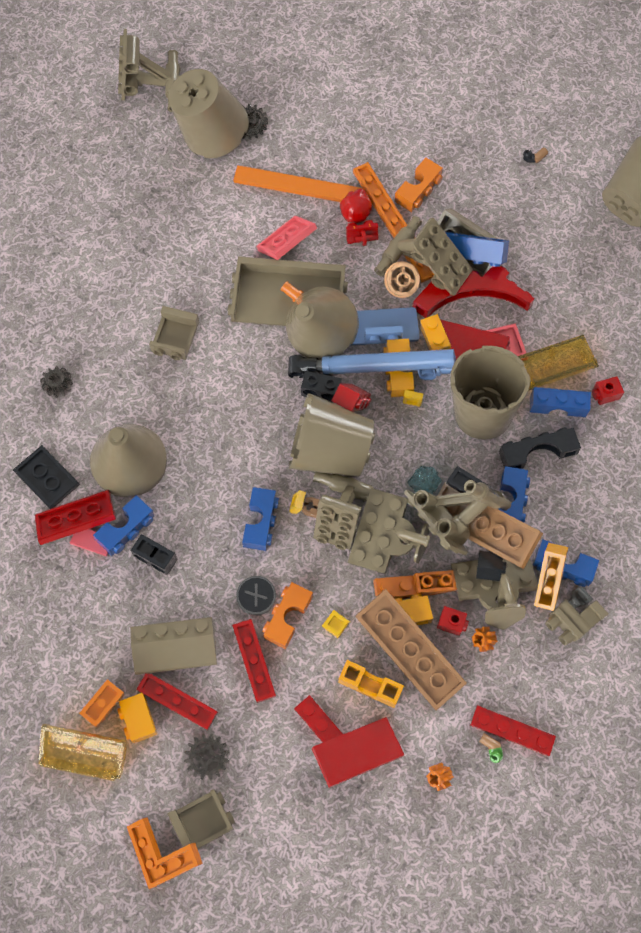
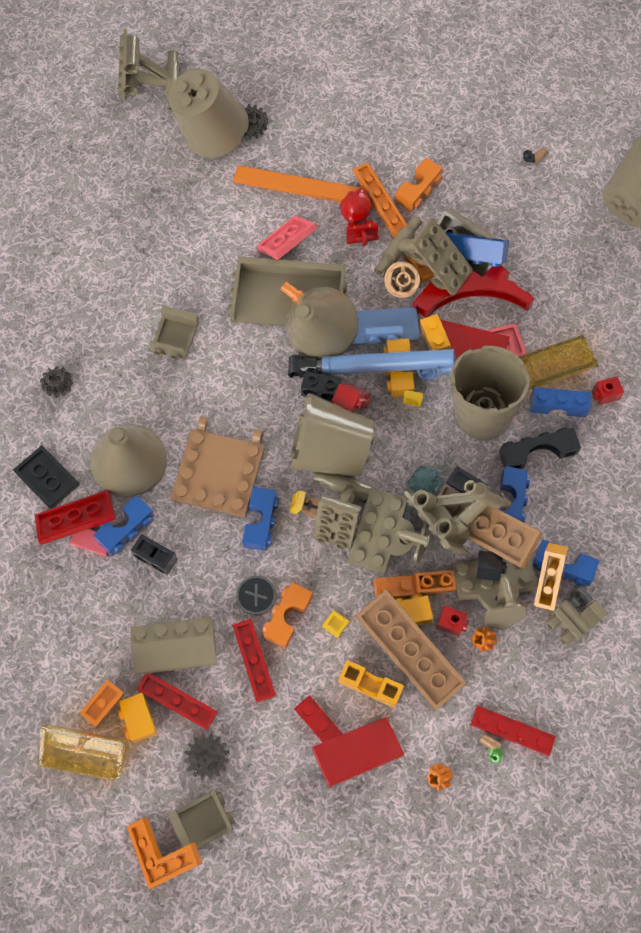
none -> medium nougat plate [170,416,265,518]

